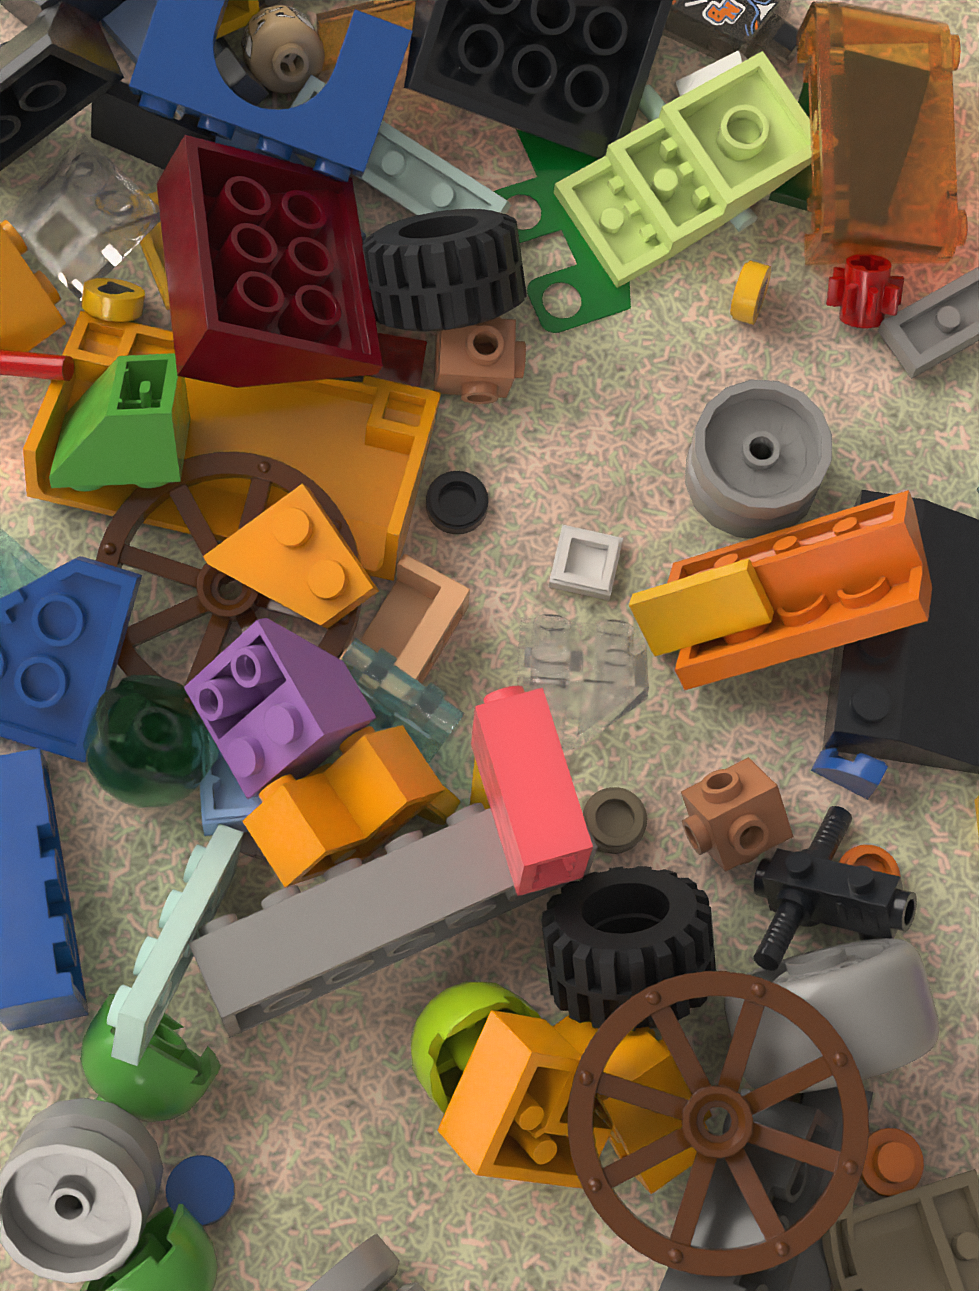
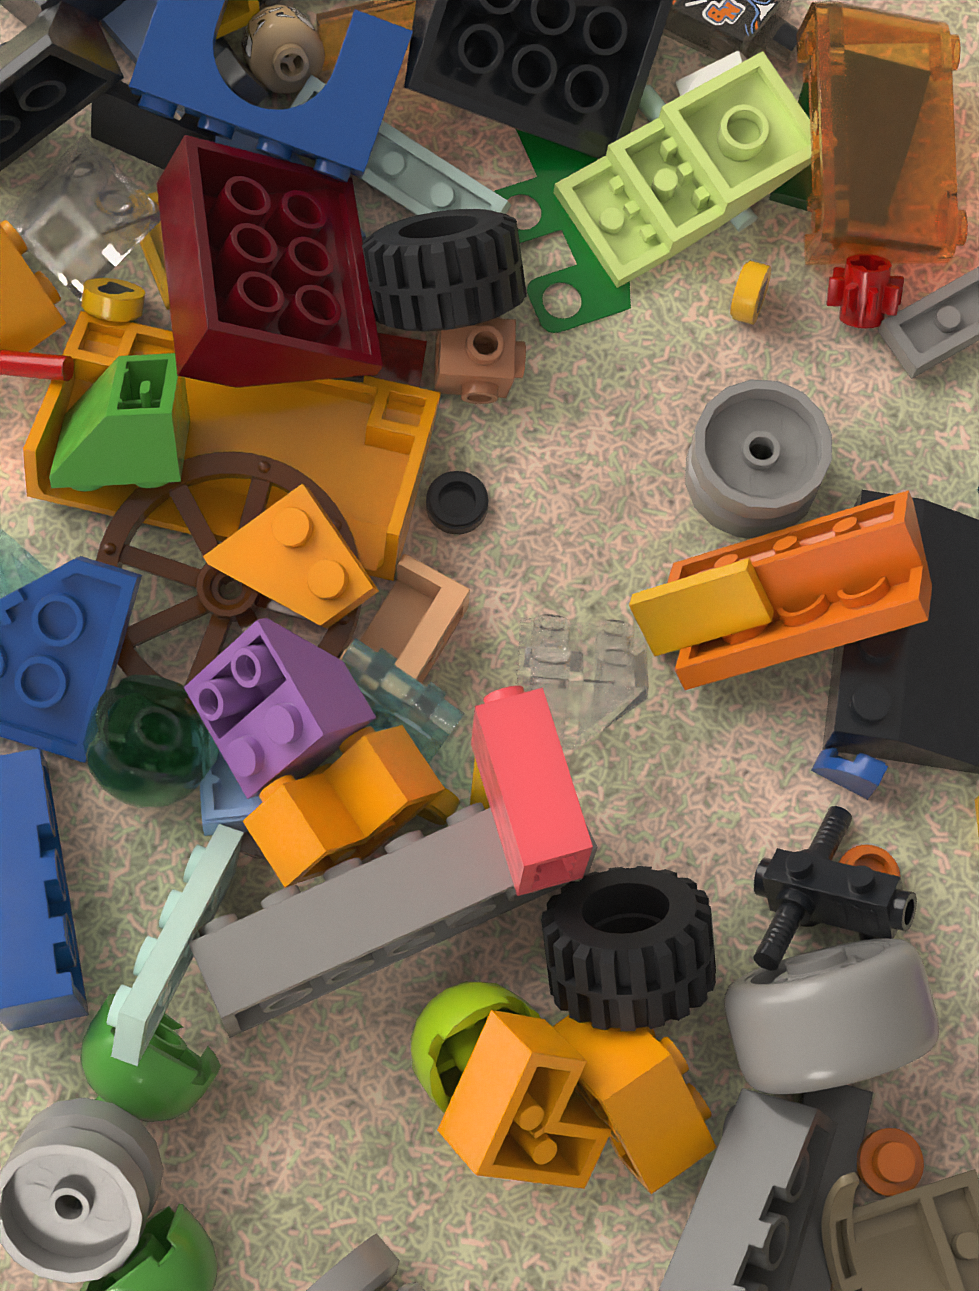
blue tile [166,1155,235,1226] -> none
white tile [548,524,623,601] -> none
reddish brown wheel [568,971,869,1276] -> none
dark tan tile [583,787,647,854] -> none
nougat brick [681,757,794,872] -> none

